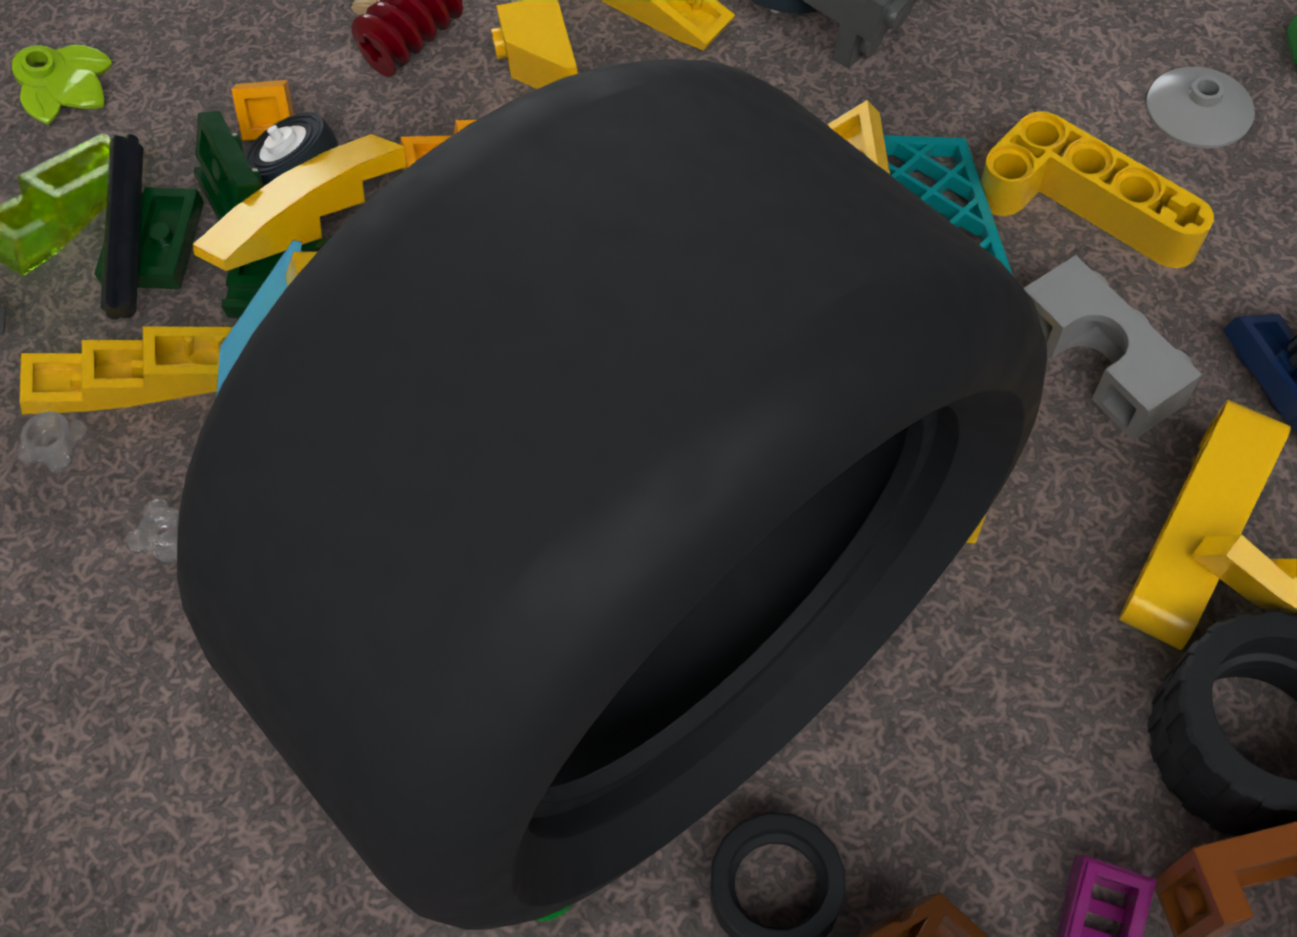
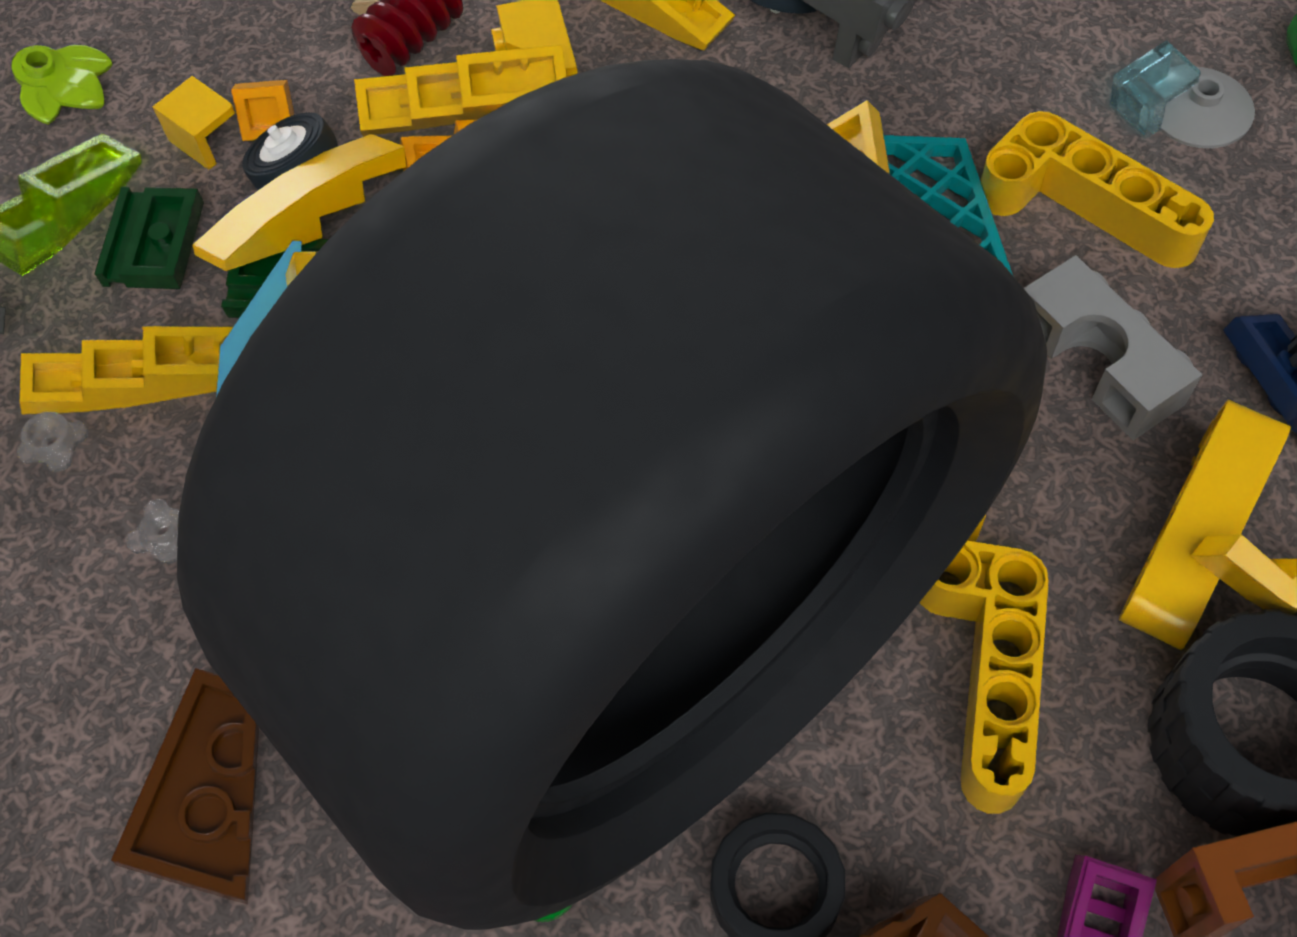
black axle [100,134,144,320] -> none
dark green plate [194,111,263,221] -> none
none -> reddish brown wing [111,668,259,905]
none -> yellow panel [152,76,235,170]
none -> yellow slope [354,44,566,136]
none -> yellow beam [920,540,1049,814]
none -> clear light blue panel [1109,40,1201,139]

